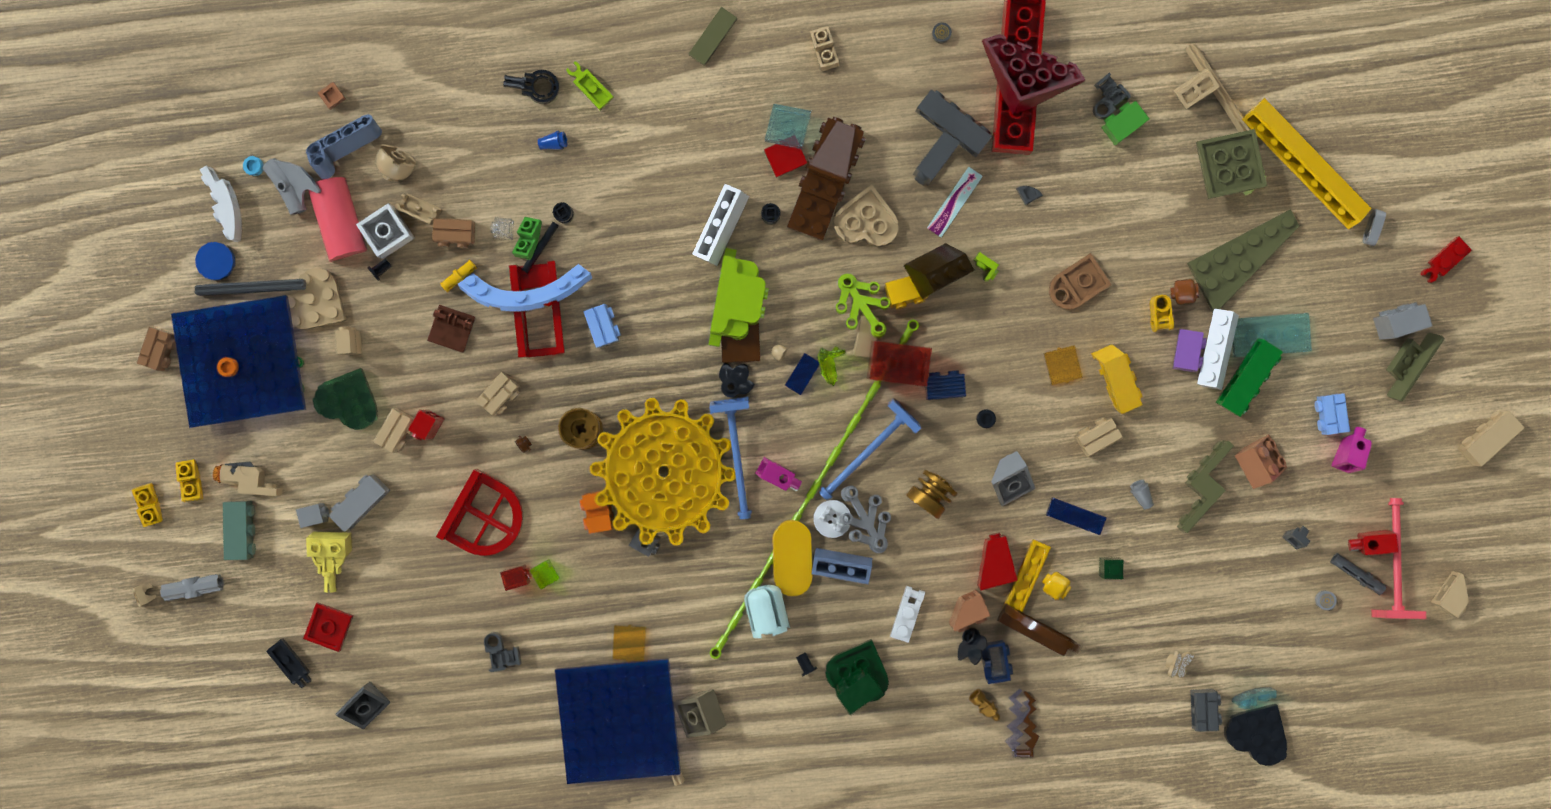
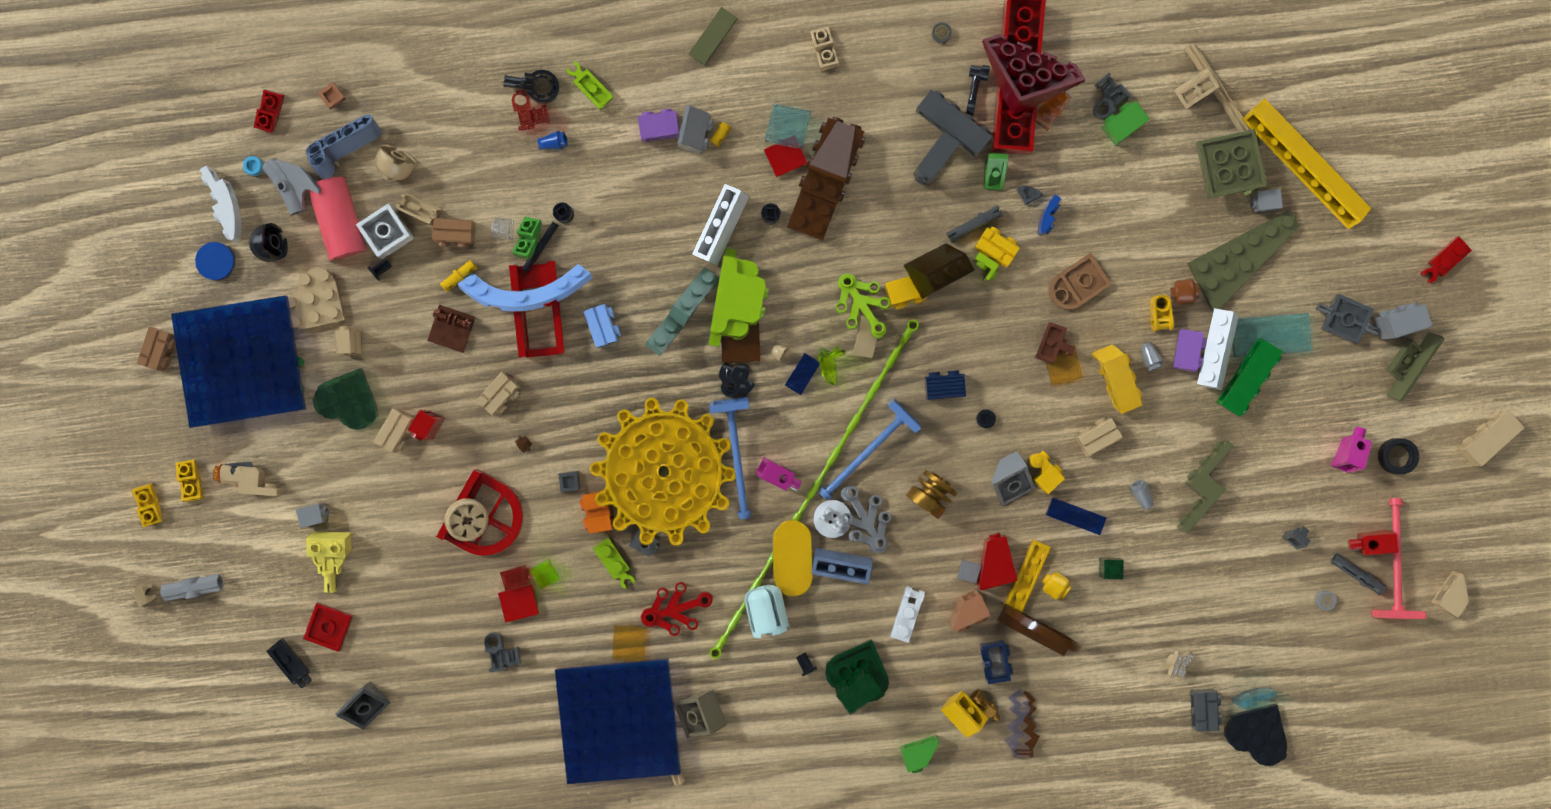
dark grey axle [195,279,306,296] -> none
orange tile [217,357,239,377] -> none
sand green brick [223,501,256,560] -> none
light grey brick [329,474,391,532] -> none
pearl gold wheel [558,408,604,450] -> none
tan plate [833,184,899,247] -> none
clear red brick [866,341,932,387] -> none
sticker [927,167,983,237] -> none
black plate [958,628,987,665] -> none
nougat slope [1235,434,1288,489] -> none
light blue brick [1314,393,1350,435] -> none
light grey beam [1362,209,1386,246] -> none
none -> black cylinder [249,223,288,263]
none -> red slope [253,89,285,133]
none -> tan wheel [444,498,488,541]
none -> red piece [498,584,539,623]
none -> clear red piece [512,90,550,131]
none -> dark grey tile [558,471,581,492]
none -> lime plate [593,537,635,589]
none -> medium lavender brick [638,109,680,142]
none -> red plant [641,582,713,636]
none -> sand green bracket [645,267,720,356]
none -> light grey slope [678,105,713,154]
none -> yellow pin [709,121,731,147]
none -> bright green slope [900,735,939,773]
none -> yellow brick [940,690,989,738]
none -> dark grey pin [946,205,1003,243]
none -> light grey tile [957,559,981,583]
none -> black brick [966,65,990,115]
none -> yellow brick [974,227,1020,268]
none -> bright green slope [984,153,1008,190]
none -> yellow brick [1028,450,1065,494]
none -> copper hinge [1035,322,1076,365]
none -> clear orange slope [1036,92,1072,131]
none -> blue slope [1037,194,1061,236]
none -> light grey cone [1140,342,1163,372]
none -> light grey brick [1250,189,1283,213]
none -> dark grey plate [1316,294,1380,344]
none -> black tyre [1378,438,1419,474]

